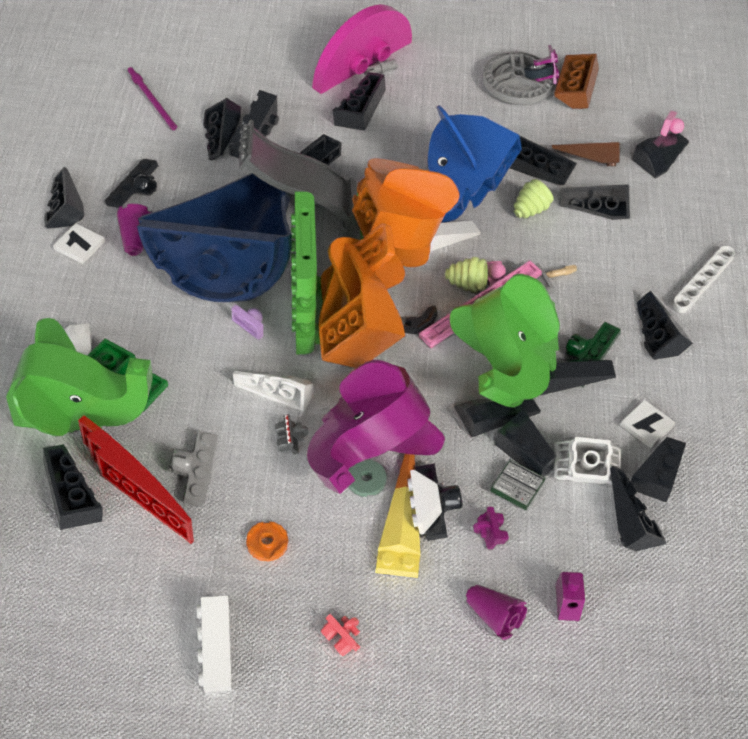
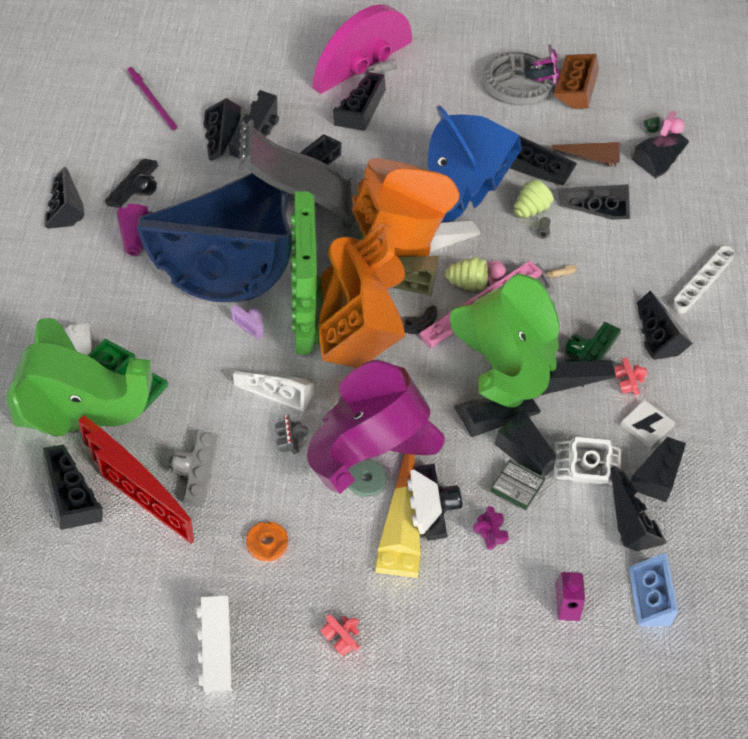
white tile [53,223,105,264] -> none
magenta cone [466,585,527,640] -> none
none -> olive wedge [392,256,439,296]
none -> dark grey pin [536,217,551,239]
none -> coral hips [614,357,648,396]
none -> light blue slope [629,552,678,626]
none -> dark green tile [643,117,660,133]

